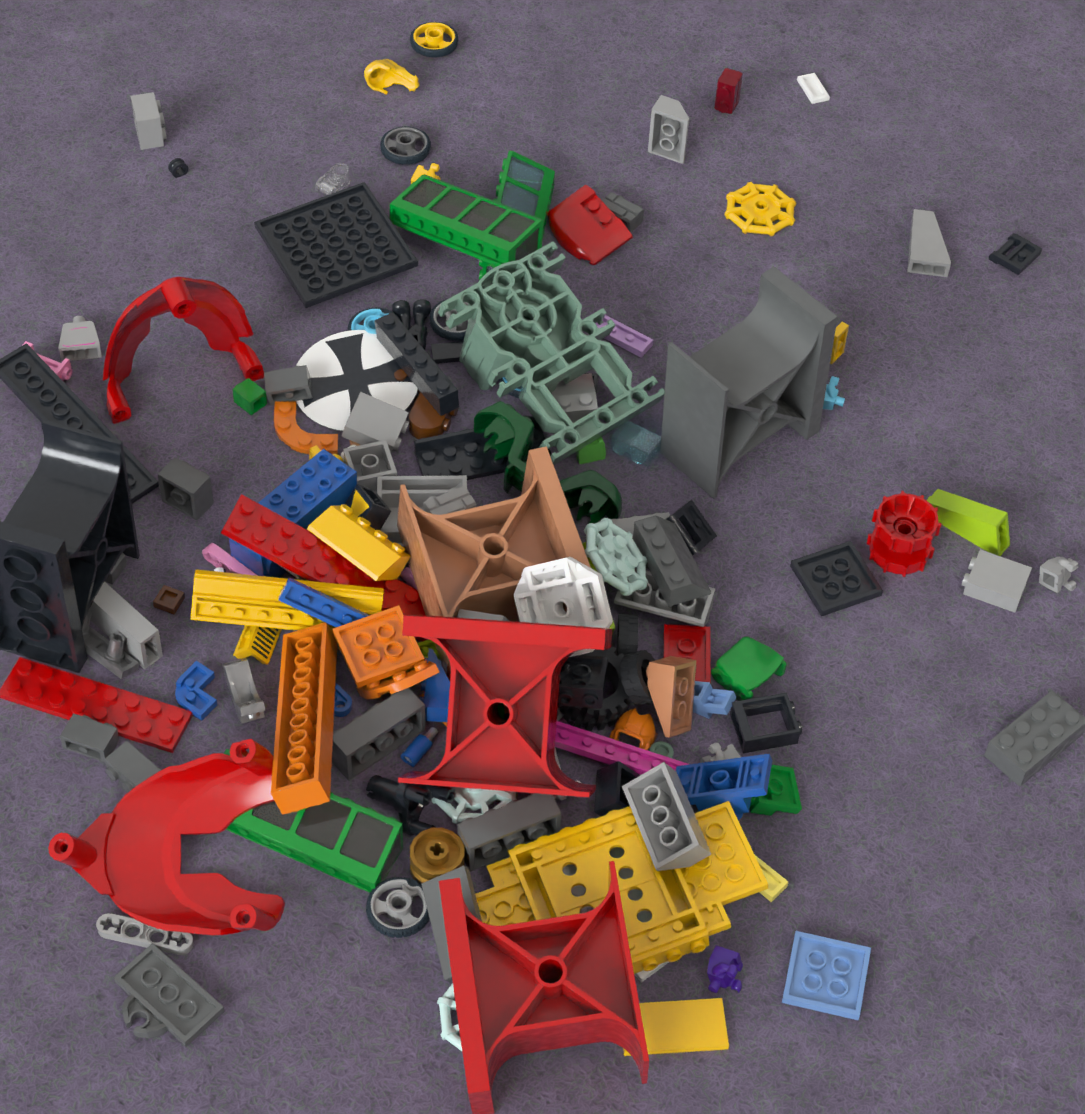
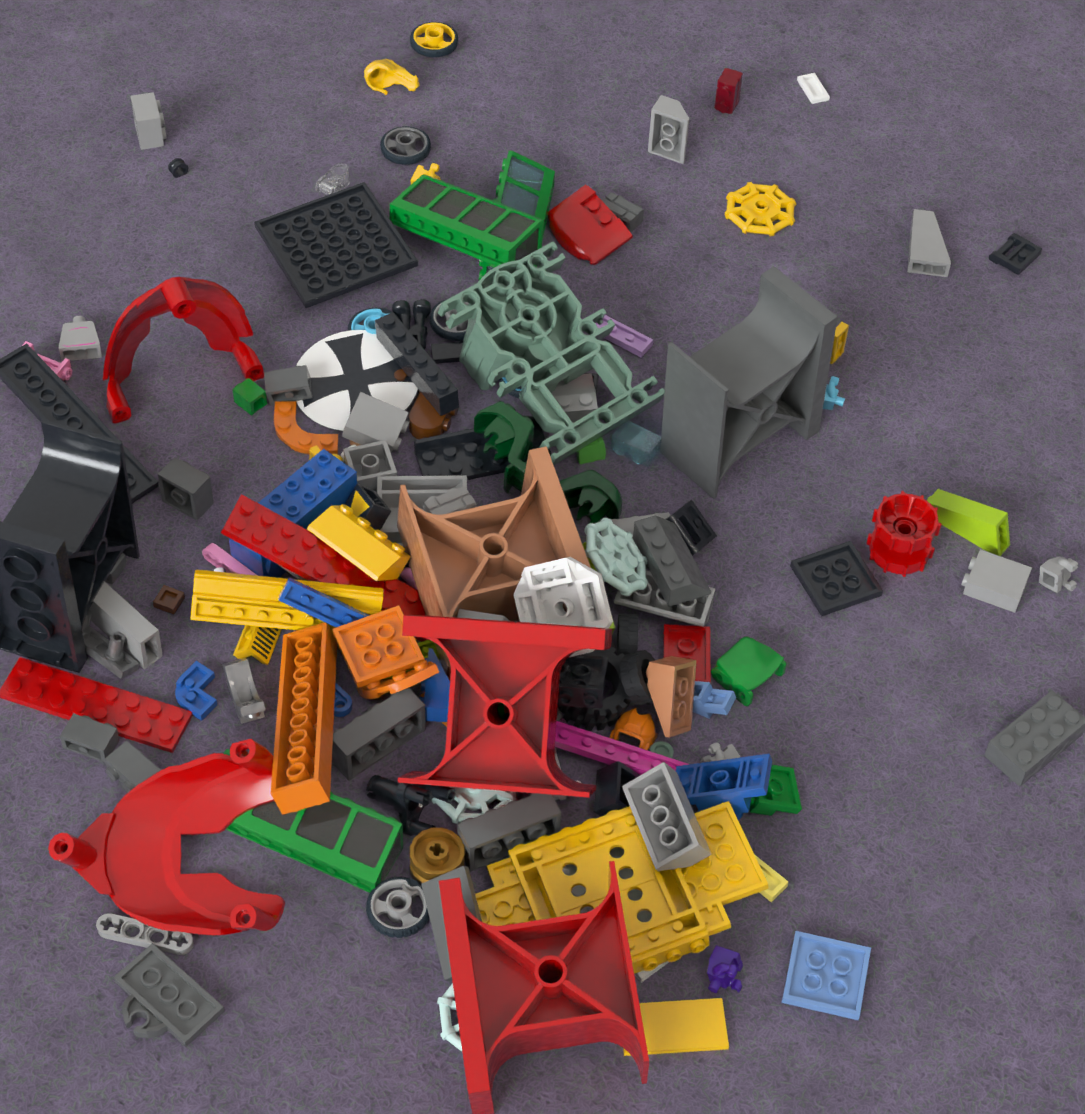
blue piece [401,727,438,767] -> none
black window [730,692,802,754] -> none

